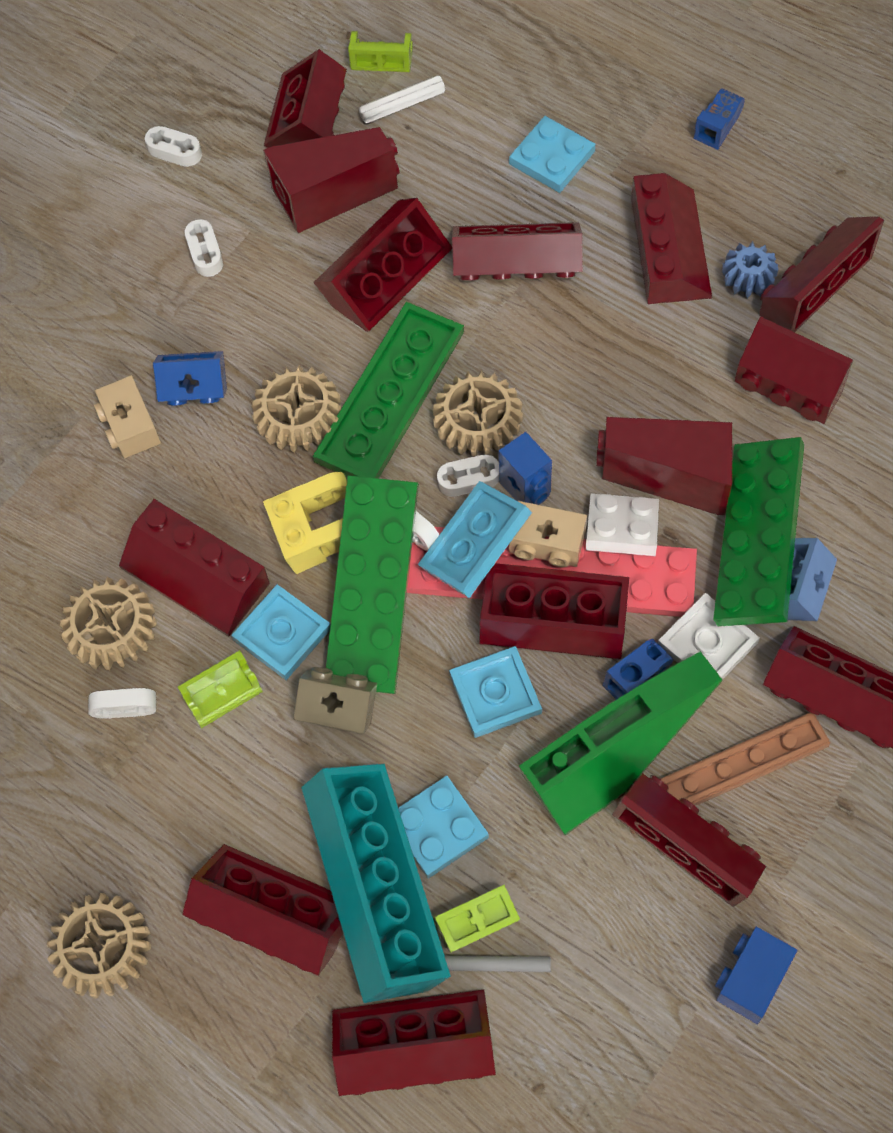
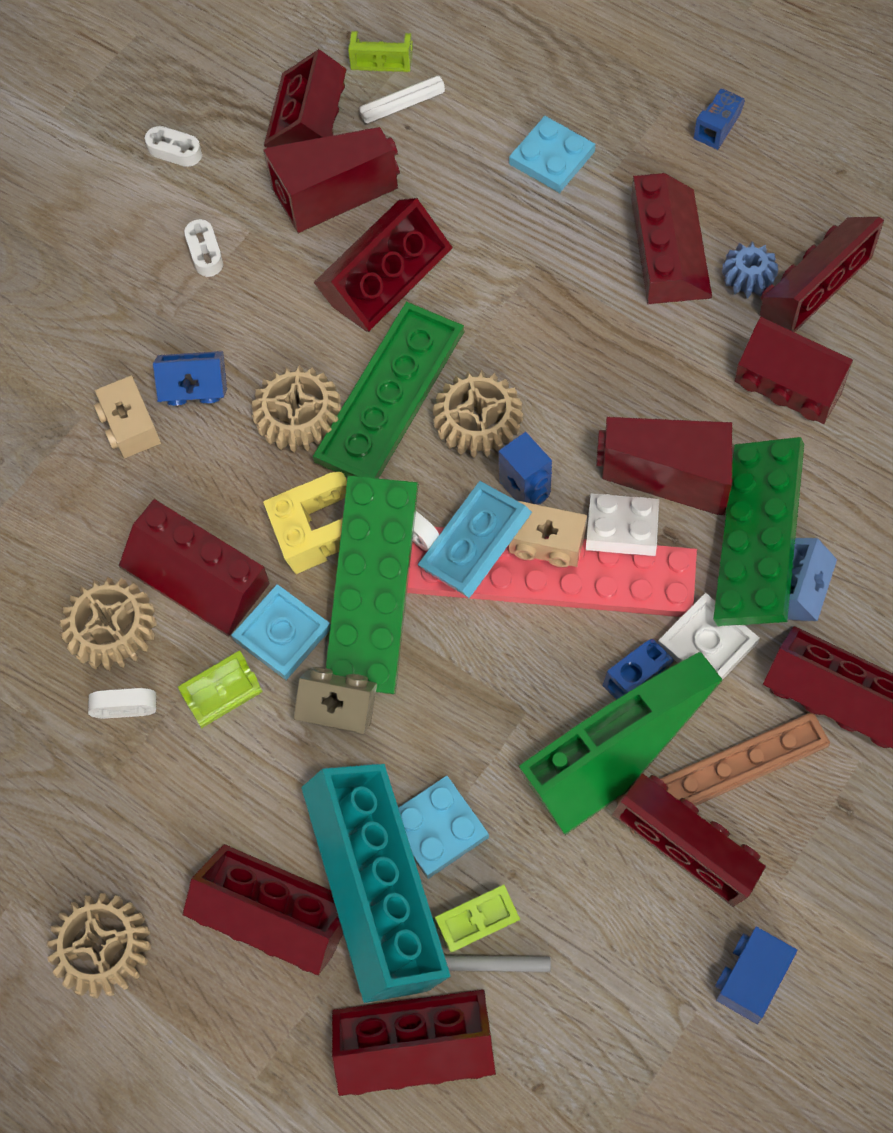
white beam [437,455,499,497] -> none
medium azure plate [449,646,542,738] -> none
dark red slope [452,222,583,280] -> none
dark red slope [480,563,630,659] -> none

